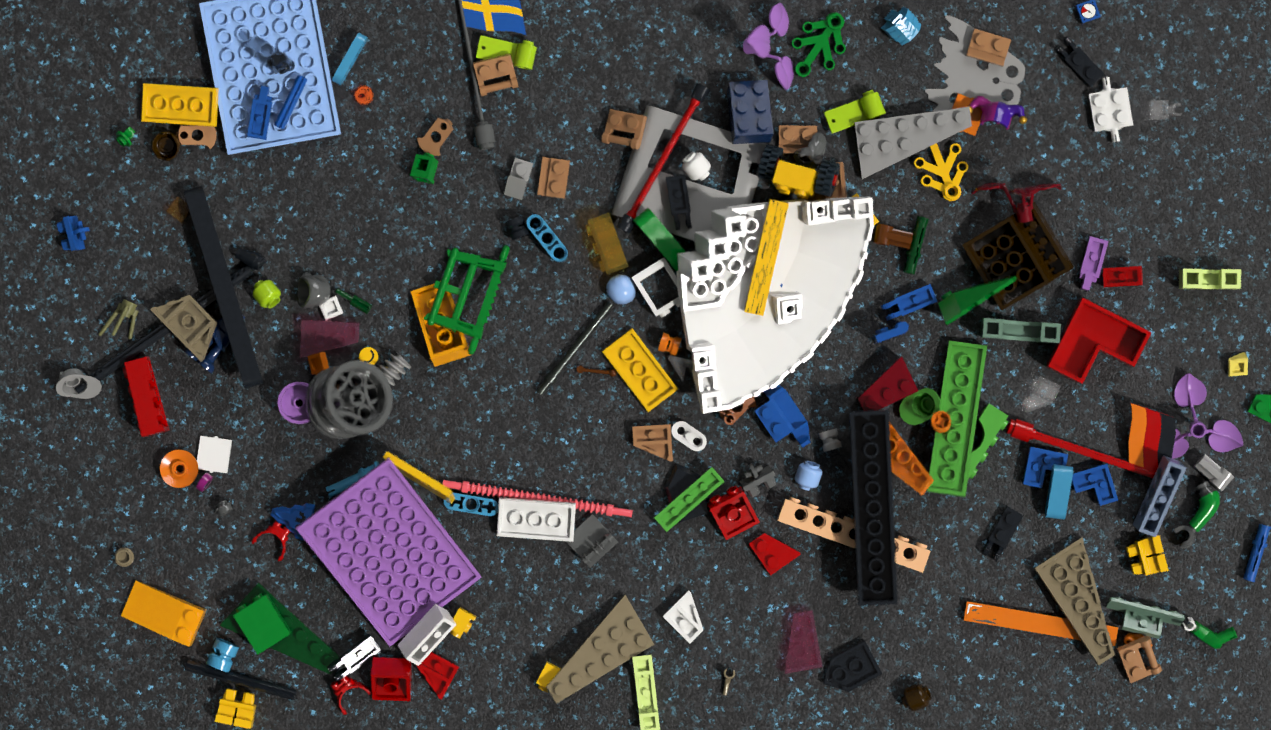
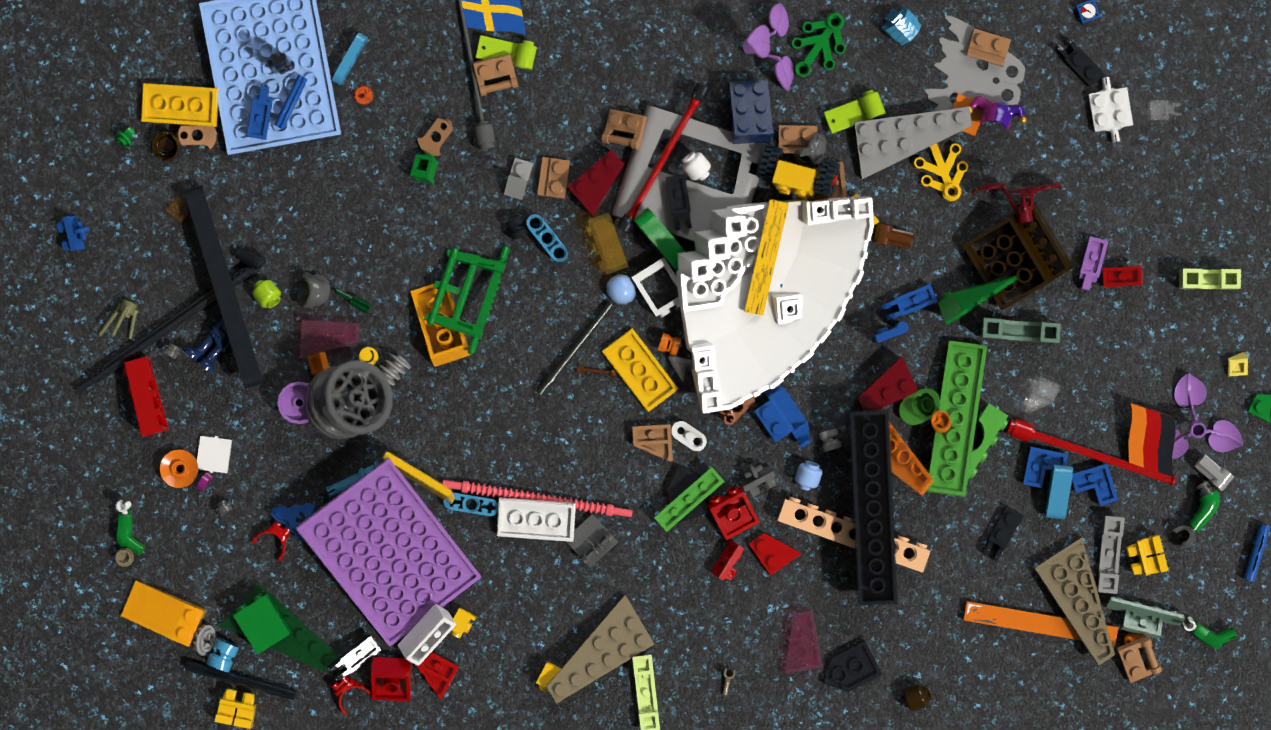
light grey piece [56,368,102,399] -> none
dark tan wing [150,295,217,362] -> none
white tile [320,296,343,321] -> none
white wing [663,590,703,643] -> none
dark green pin [903,216,929,275] -> none
red piece [1045,298,1152,384] -> none
sand blue brick [1133,455,1187,537] -> none
none -> green arm [116,500,146,556]
none -> dark grey plate [162,343,180,359]
none -> light grey gear [193,625,216,656]
none -> dark red wedge [568,150,624,217]
none -> red hinge [710,540,744,581]
none -> light grey slope [1098,516,1125,594]

